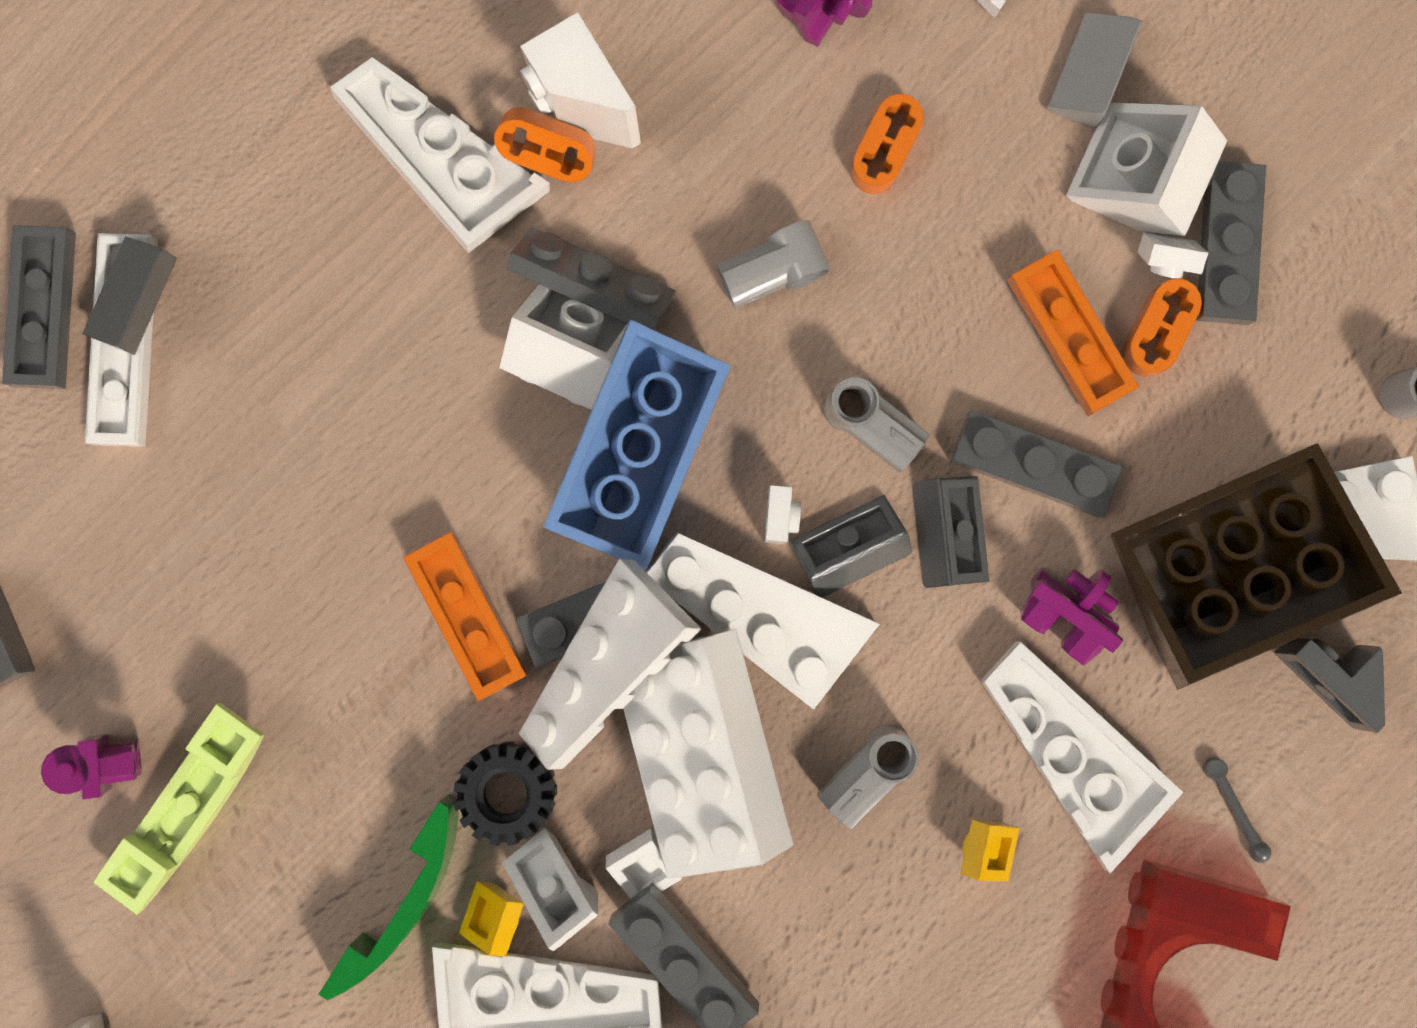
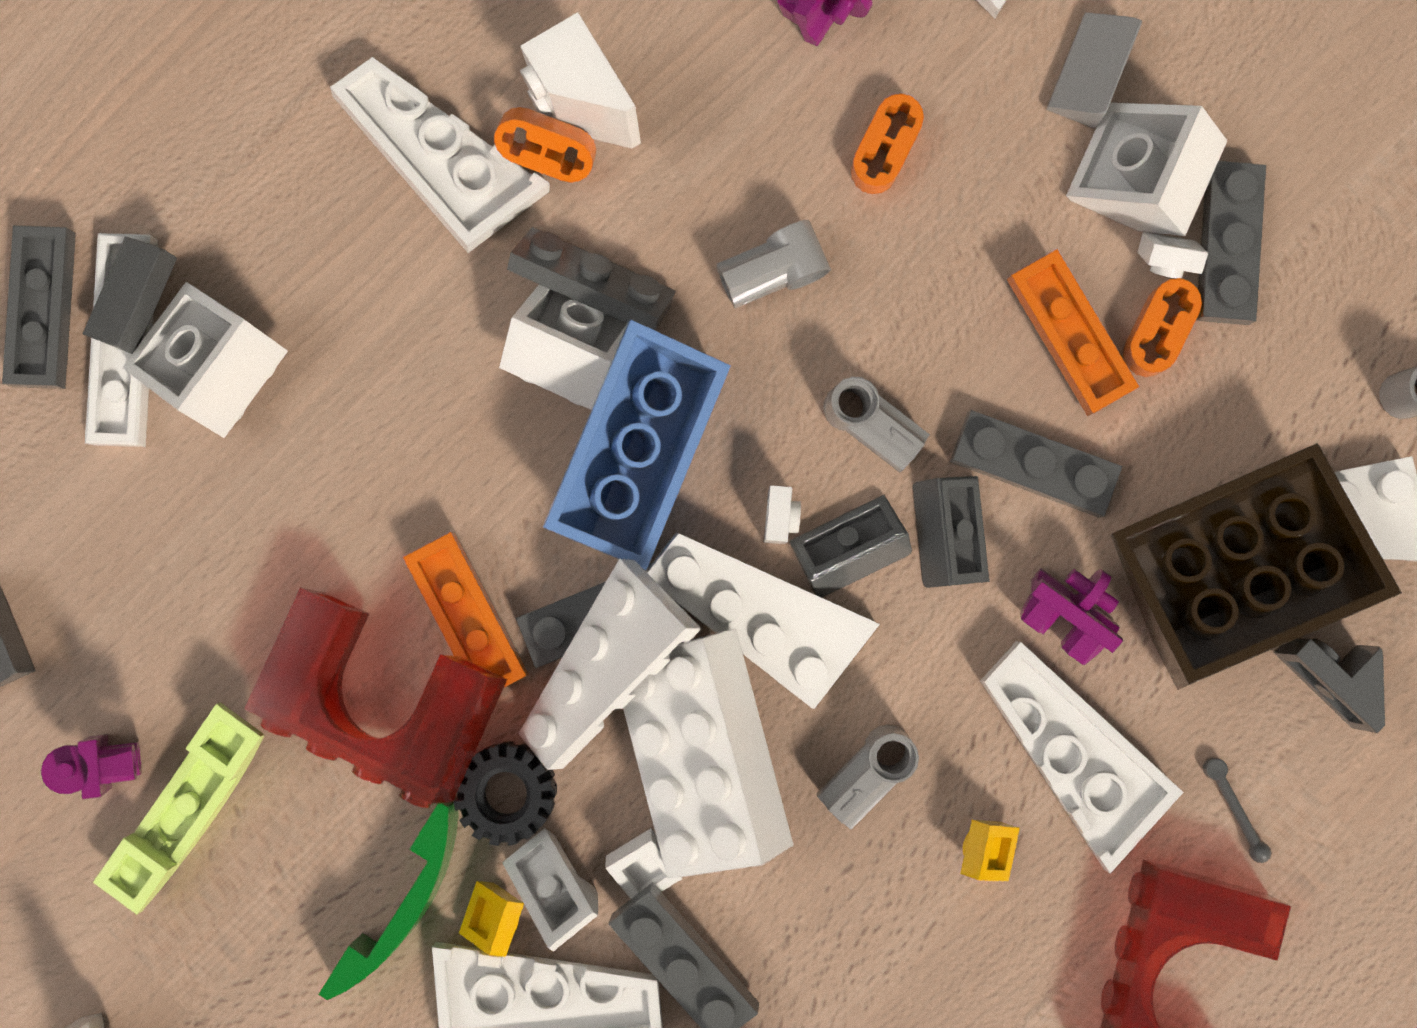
none -> white slope [122,282,288,438]
none -> clear red arch [244,587,508,808]

